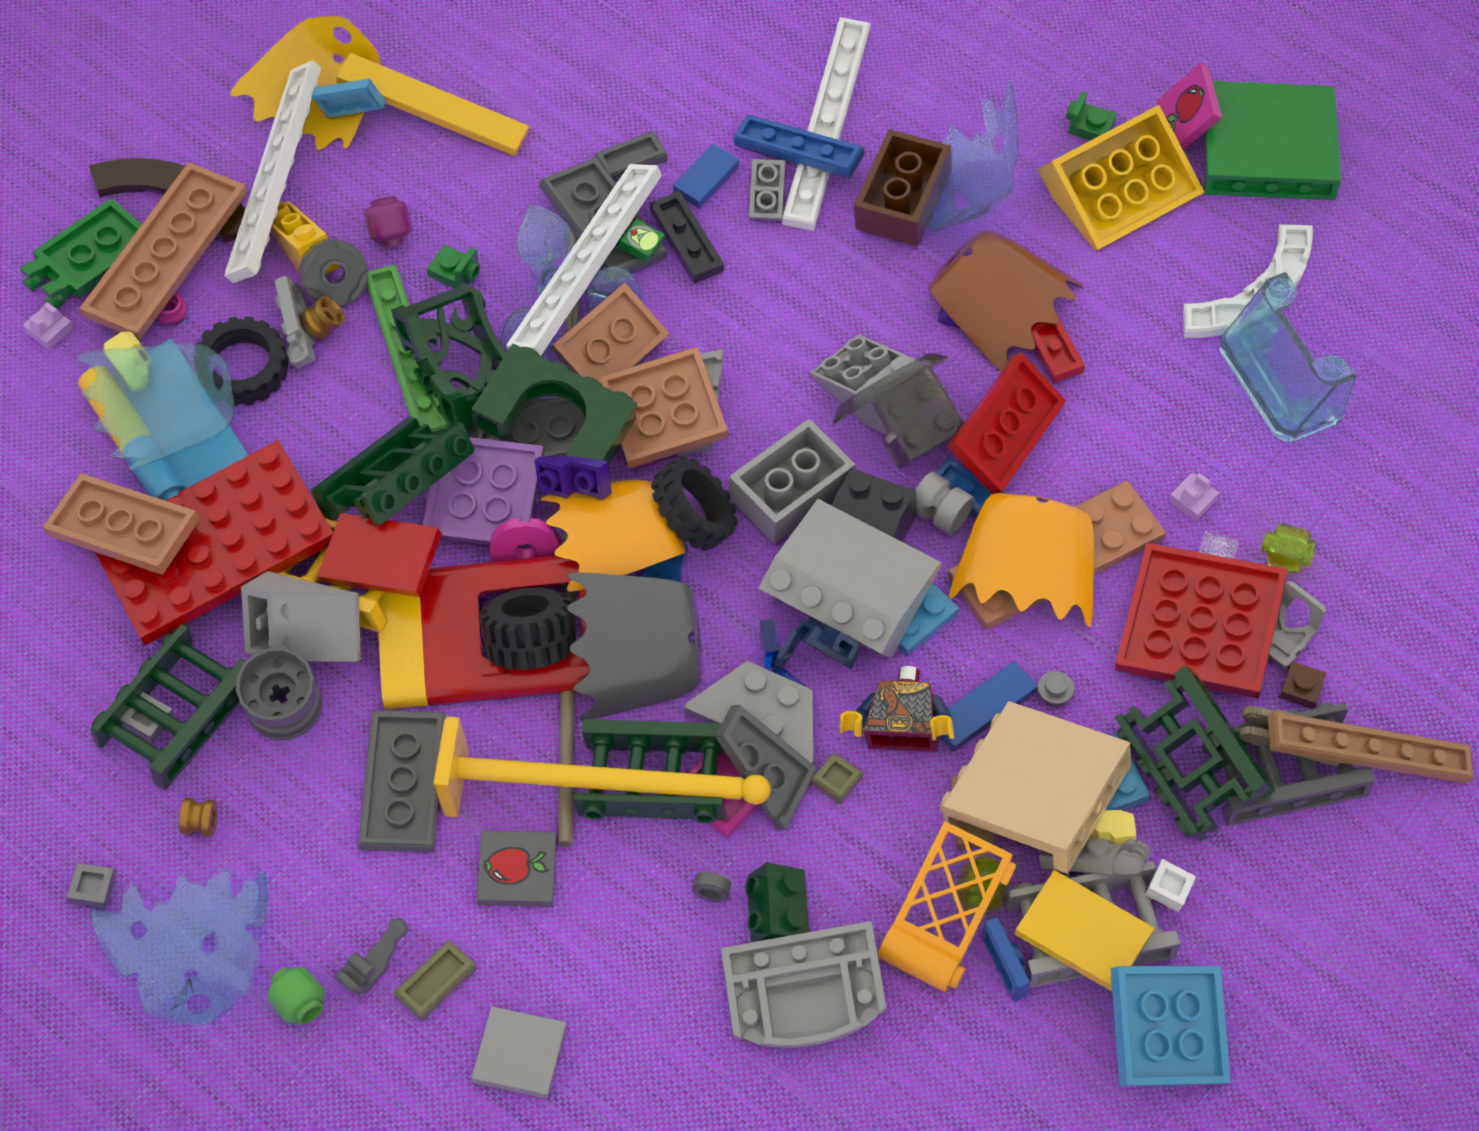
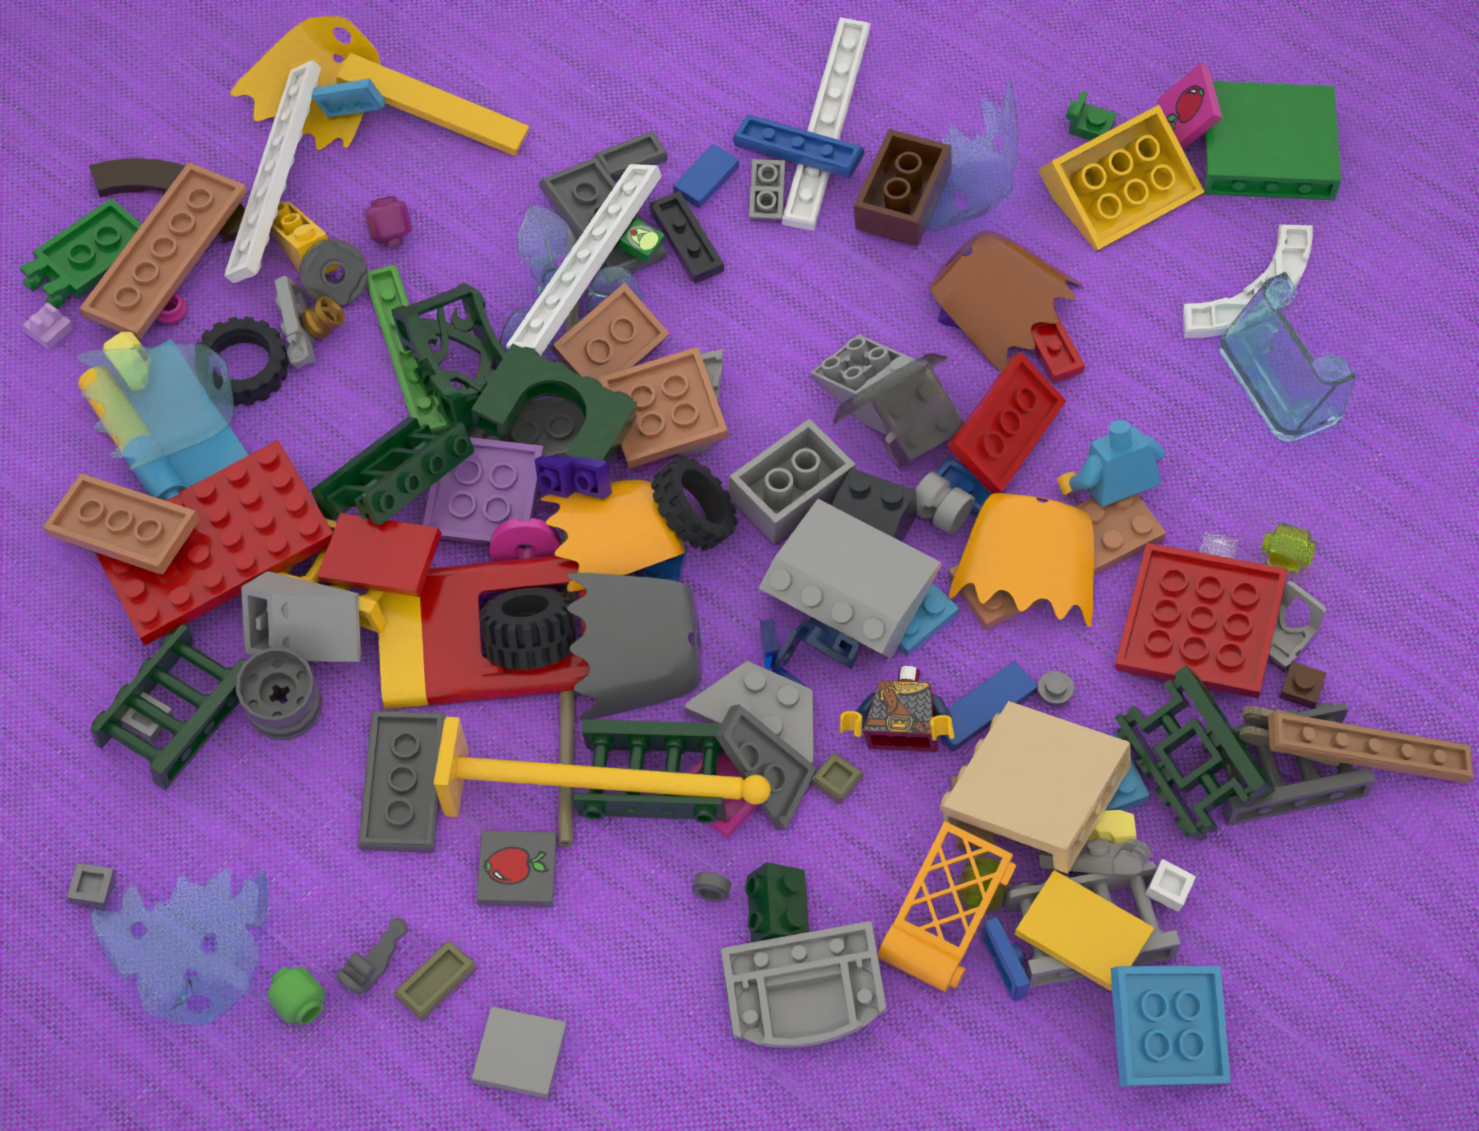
pearl gold wheel [179,797,218,837] -> none
green bracket [426,245,481,288] -> none
lavender tile [1168,473,1220,522] -> none
none -> dark azure torso [1057,420,1165,507]

